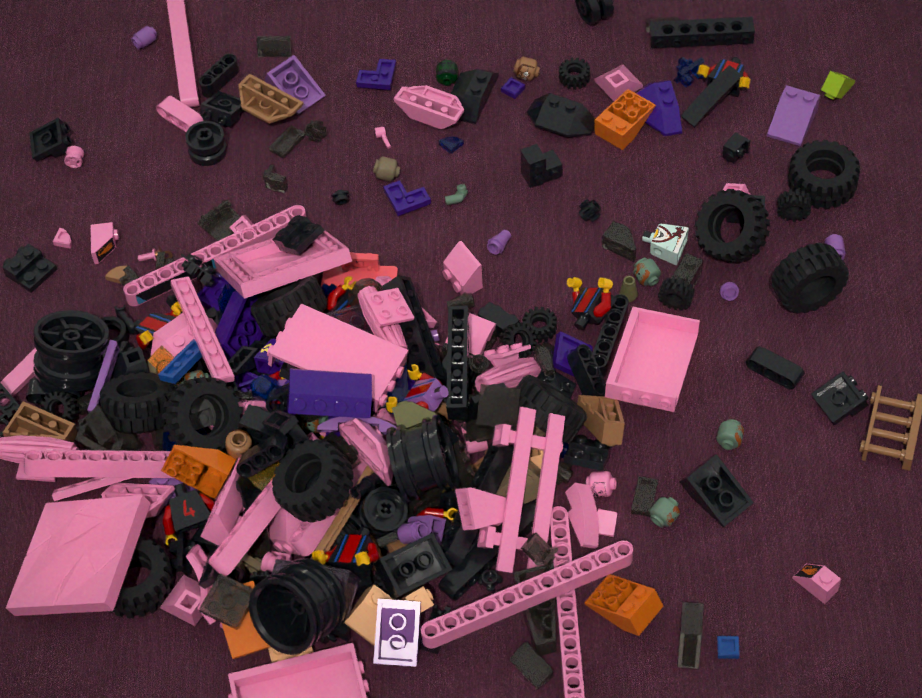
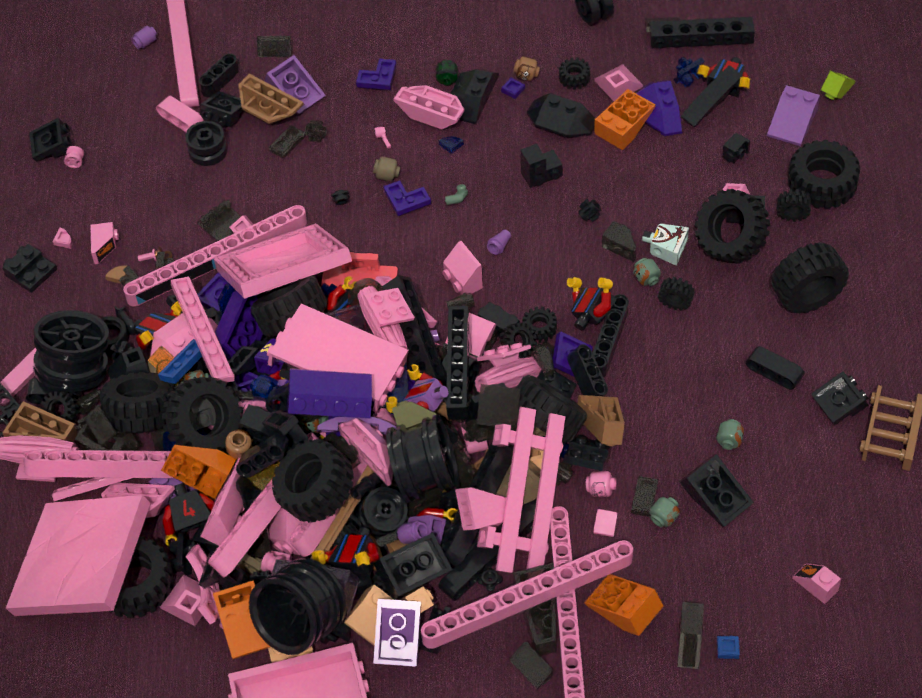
medium lavender tile [87,340,120,418] -> none
black hinge [181,254,221,288] -> none
clear smoke plate [199,574,252,630] -> none
clear smoke bracket [263,164,288,193] -> none
black plate [272,215,325,255] -> none
clear smoke cone [469,354,489,377] -> none
clear smoke bracket [521,533,558,566] -> none
bright pink slope [565,482,599,549] -> none
bright pink panel [605,307,700,412] -> none
olive cone [619,276,638,302] -> none
clear smoke brick [671,253,703,288] -> none
medium lavender plate [720,282,739,301] -> none
medium lavender brick [825,234,846,260] -> none

